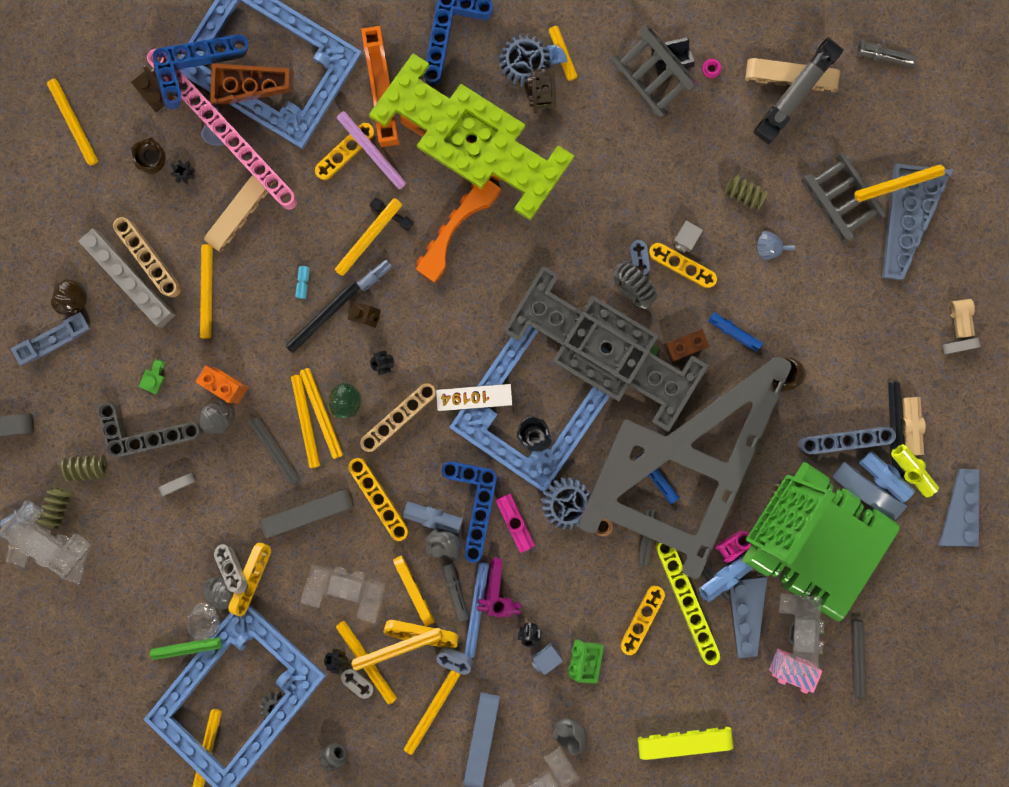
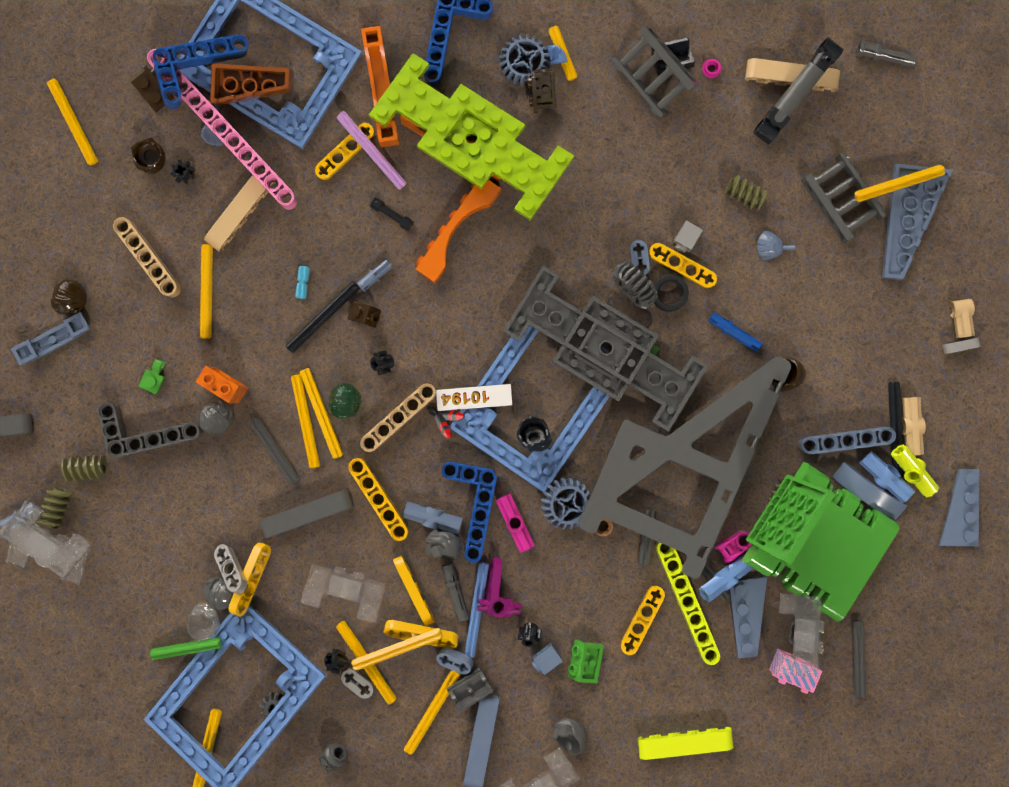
light grey arch [78,228,176,328] -> none
light grey beam [159,473,196,497] -> none
yellow axle [335,198,402,276] -> none
blue pin [635,452,680,504] -> none
reddish brown brick [664,329,710,362] -> none
none -> piece [426,406,465,439]
none -> dark grey hinge [446,668,494,712]
none -> black tyre [654,275,689,312]

